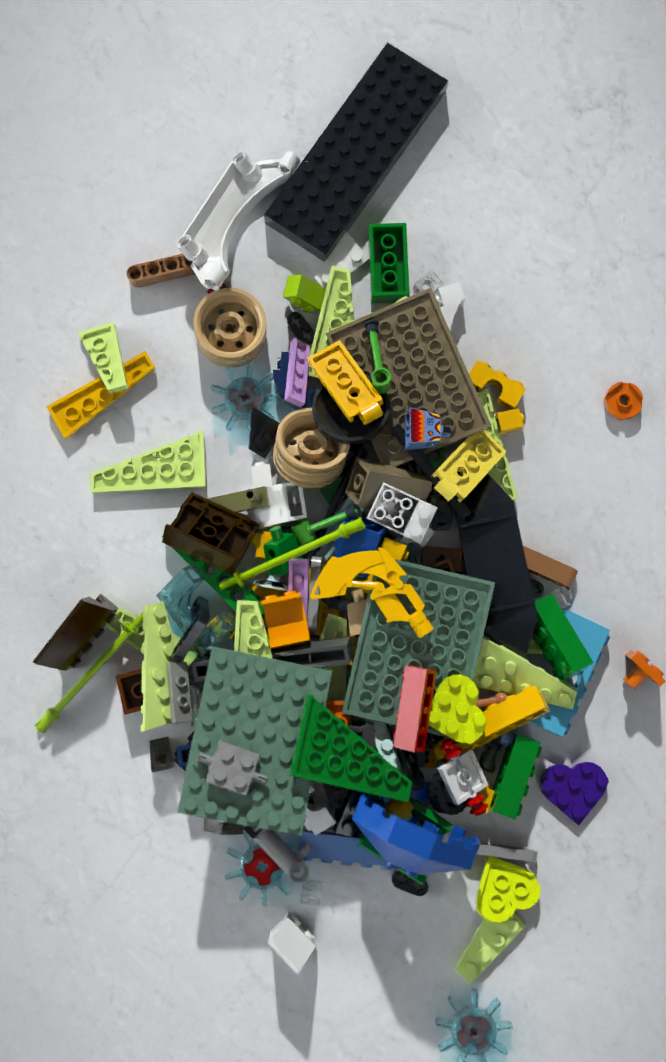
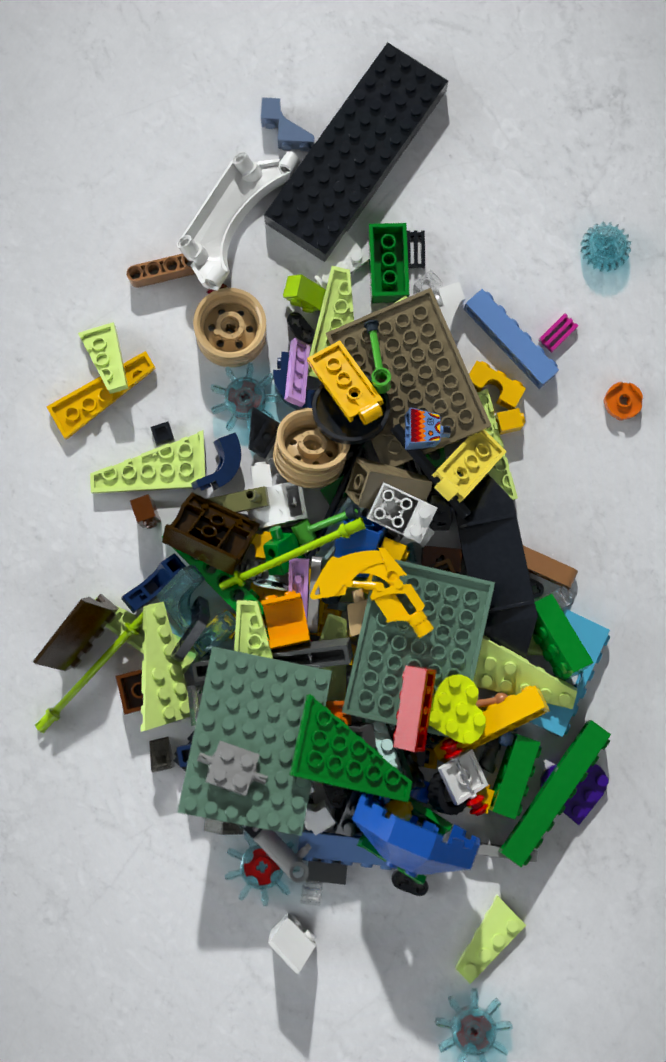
light grey plate [166,662,193,723] -> none
neon yellow plate [476,856,541,923] -> none
orange plate [623,650,666,690] -> none
none -> dark blue arch [121,553,187,614]
none -> reddish brown brick [130,494,161,529]
none -> black tile [150,421,175,446]
none -> dark blue arch [191,432,241,491]
none -> dark grey gear [239,559,263,581]
none -> sand blue arch [261,97,315,152]
none -> dark grey tile [306,860,348,885]
none -> black tile [407,231,425,268]
none -> medium blue brick [464,289,559,389]
none -> green brick [498,720,611,867]
none -> dark pink tile [539,313,578,353]
none -> clear light blue gear [581,221,631,272]

